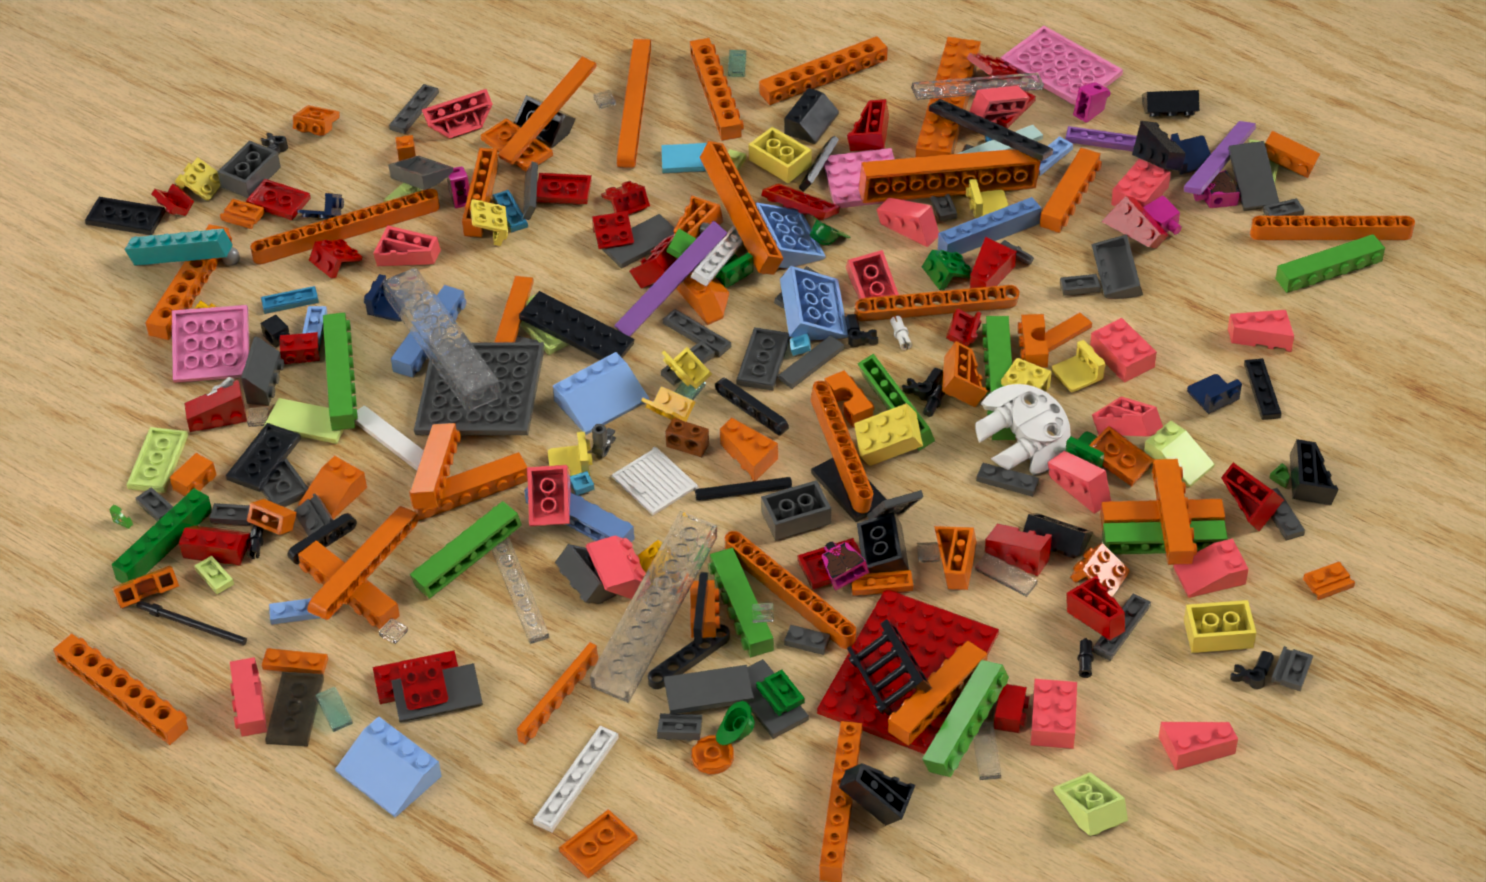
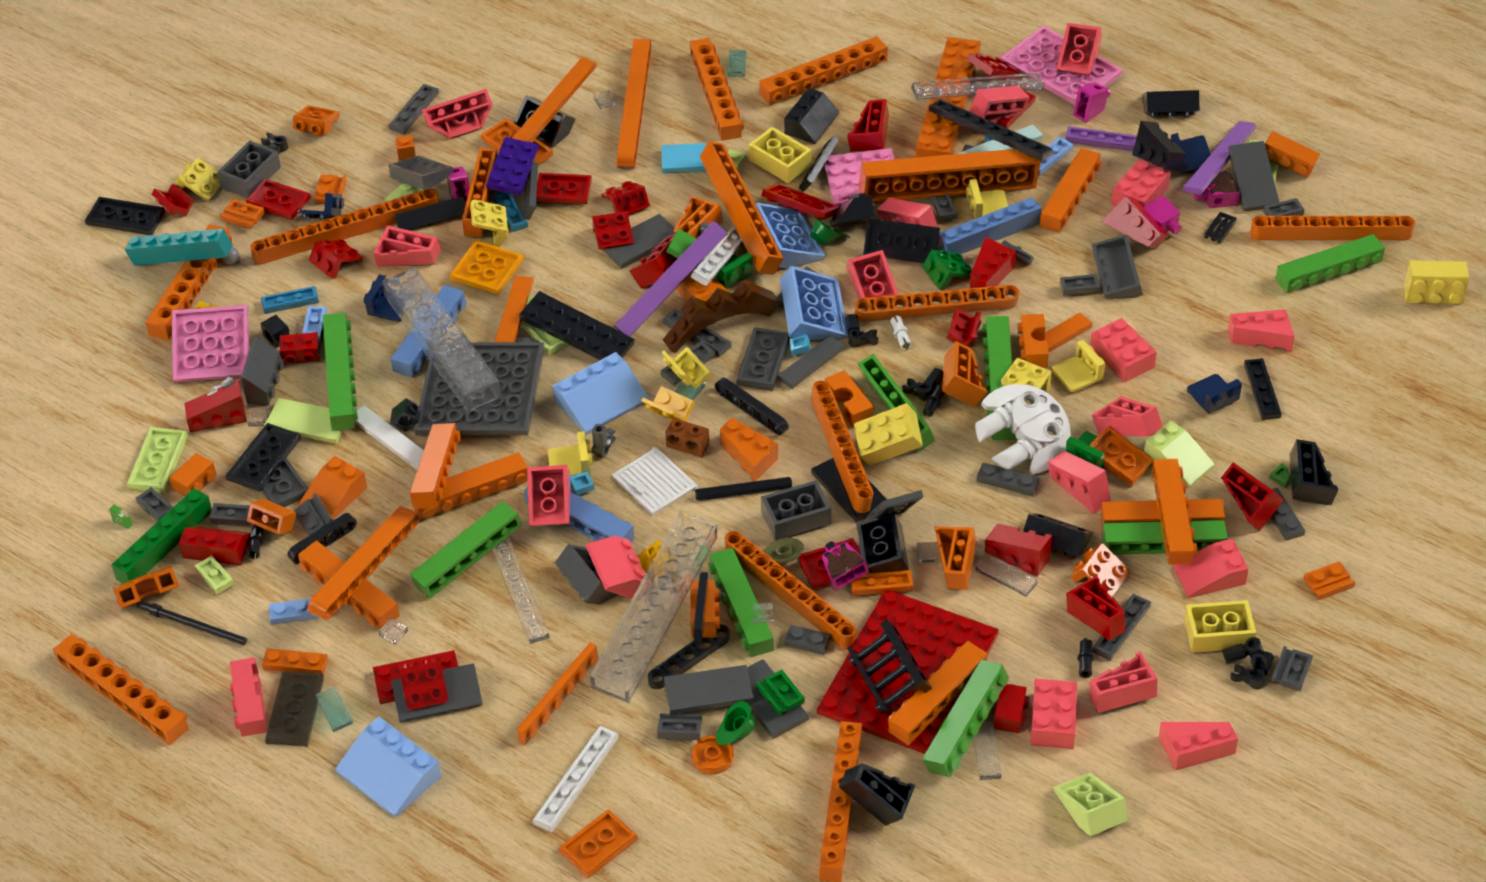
none -> orange plate [313,174,347,204]
none -> black brick [390,398,421,432]
none -> black tile [394,197,466,230]
none -> light orange plate [450,240,524,295]
none -> dark purple plate [486,137,539,196]
none -> reddish brown arch [663,280,781,353]
none -> olive dish [764,538,804,564]
none -> black slope [829,193,875,226]
none -> black tile [863,218,940,262]
none -> coral slope [1057,23,1103,75]
none -> coral wedge [1090,651,1158,713]
none -> black tile [1204,212,1237,244]
none -> black bar [1222,637,1268,670]
none -> light yellow brick [1404,260,1469,304]

